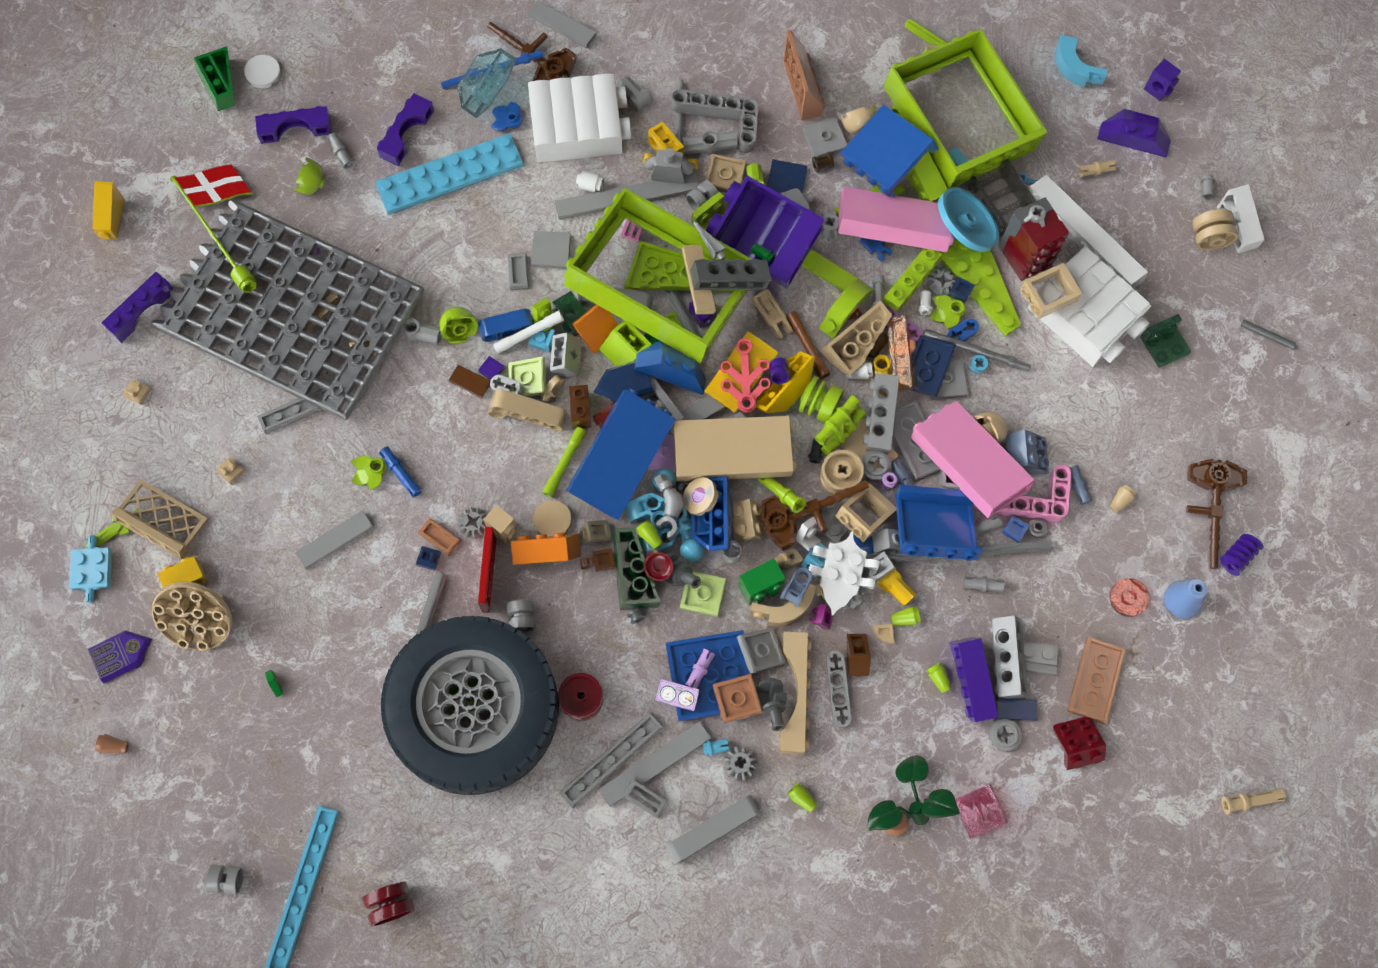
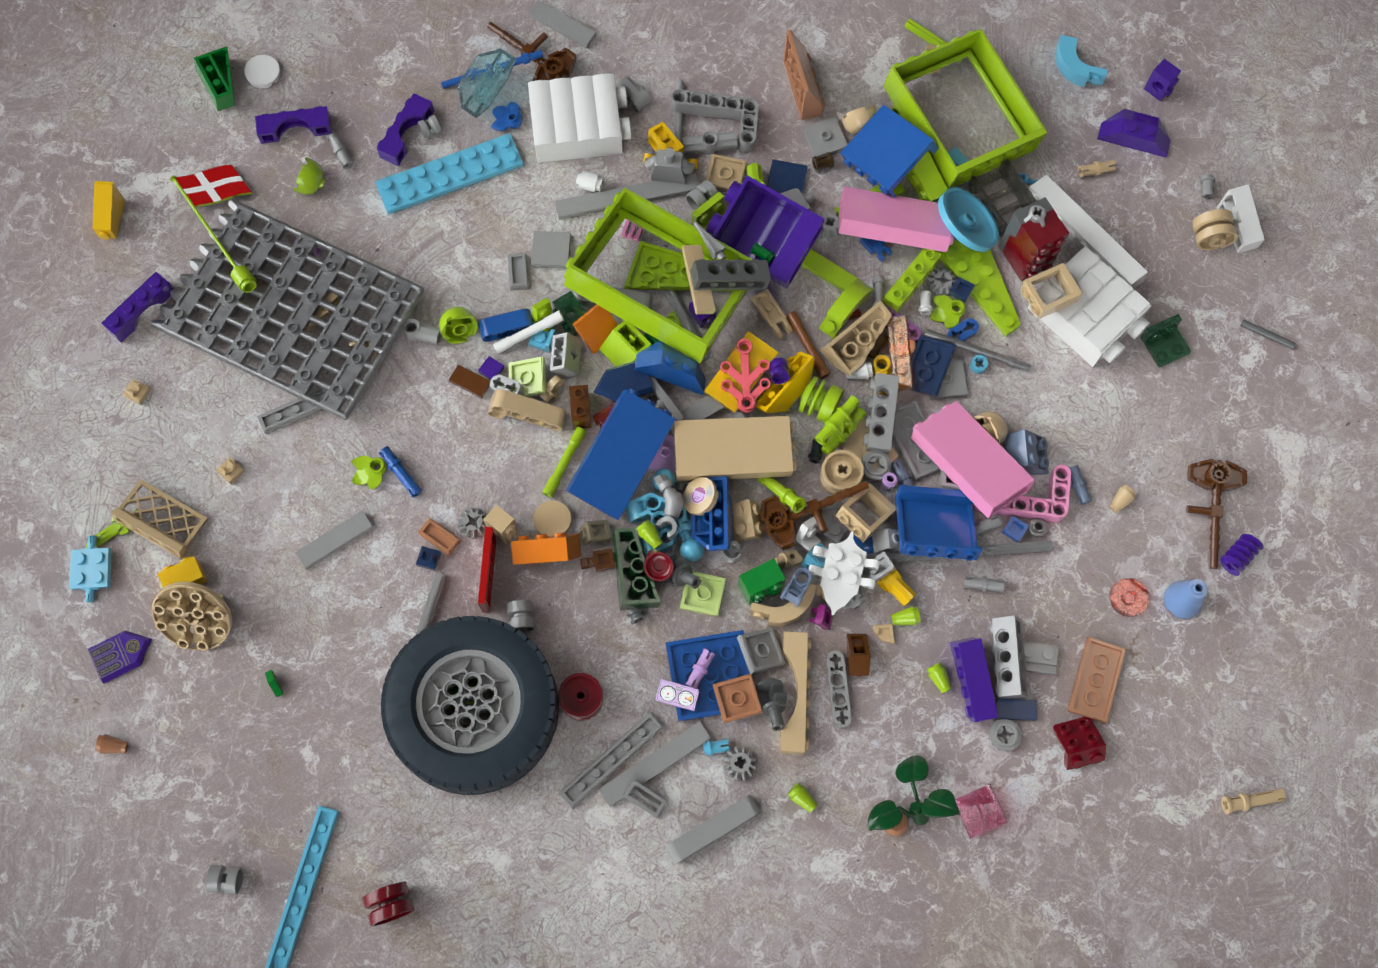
none -> light grey wheel [418,115,442,139]

